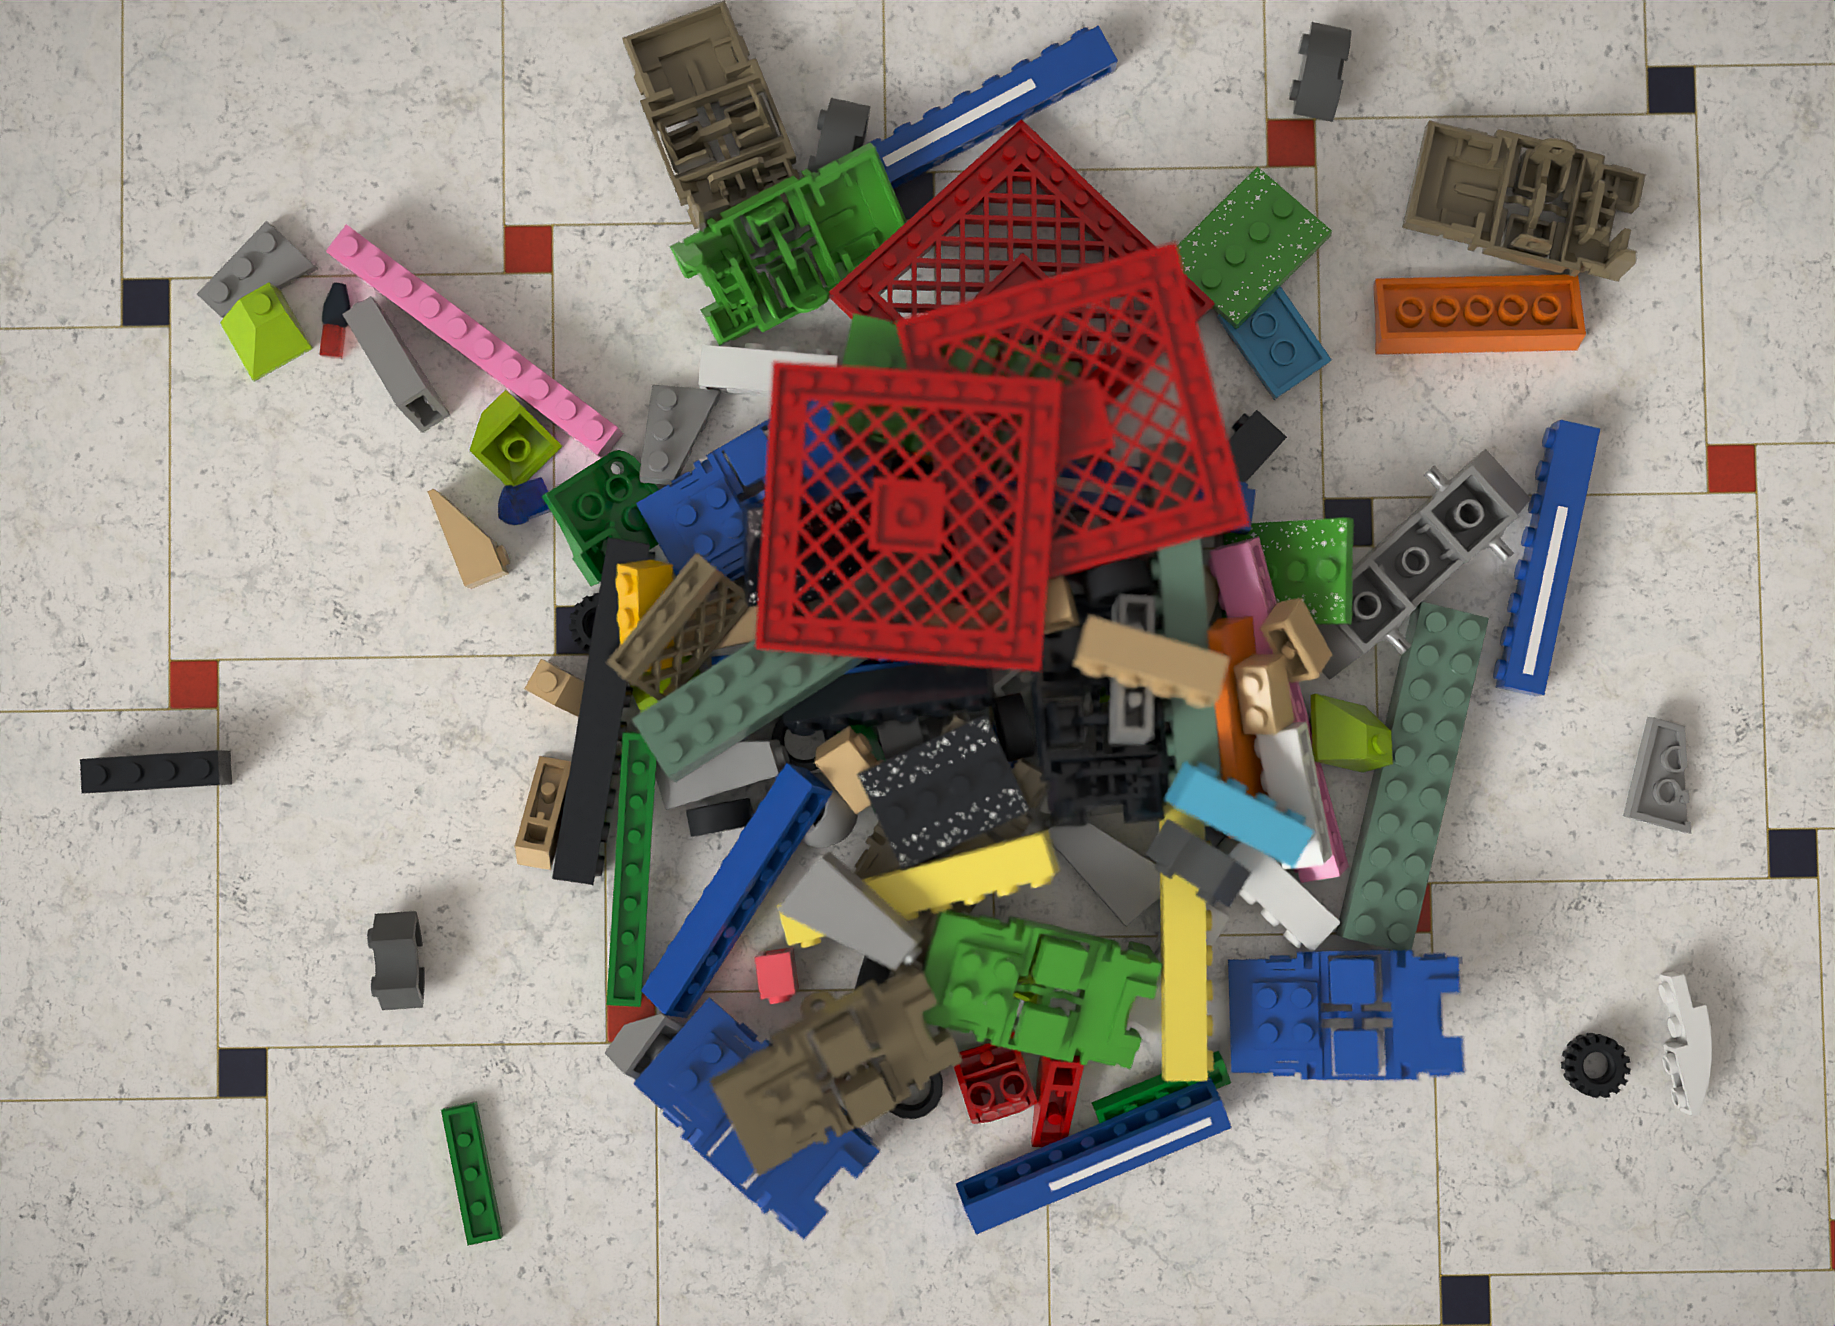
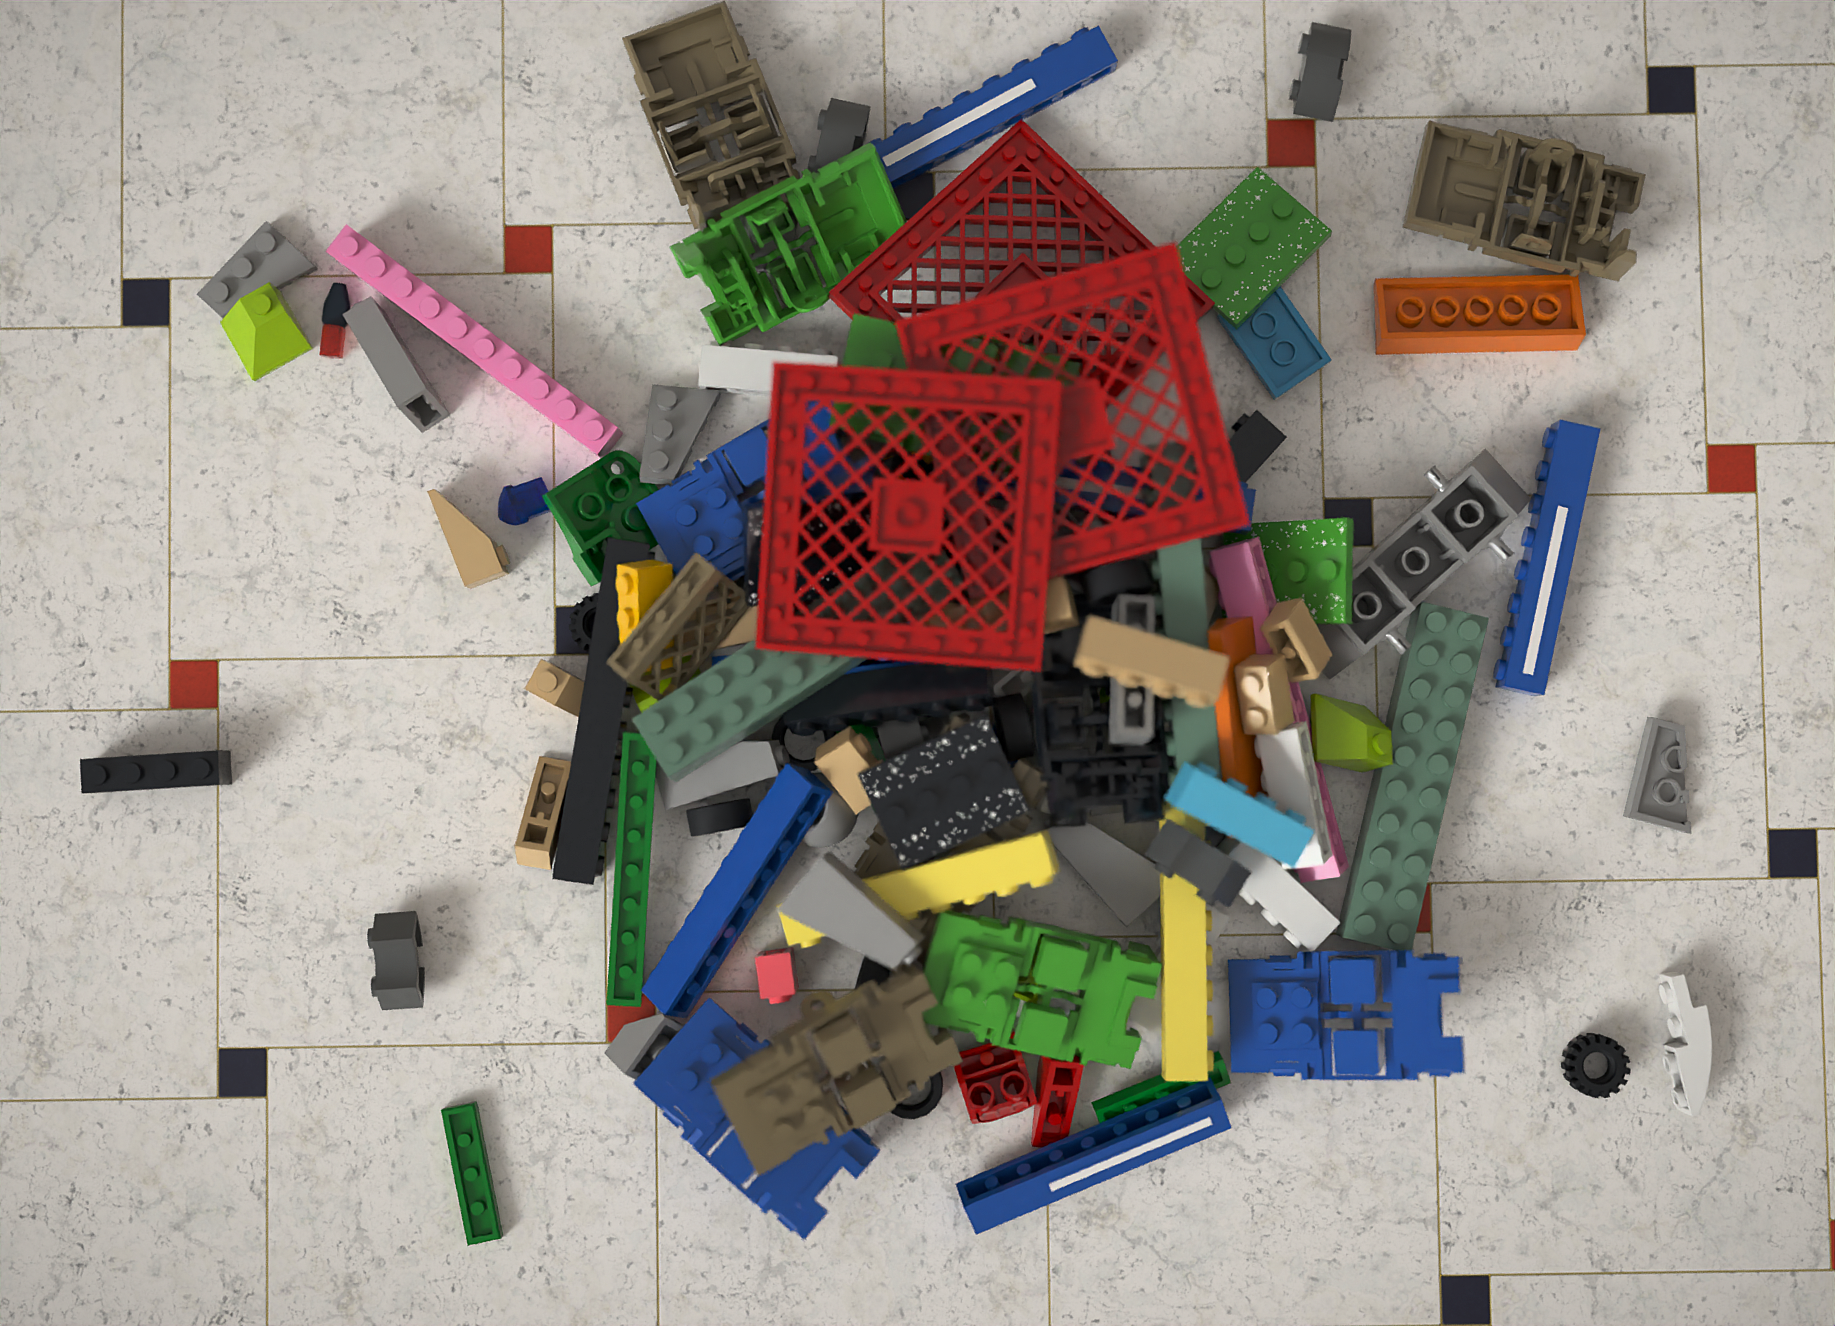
lime slope [469,390,562,493] -> none

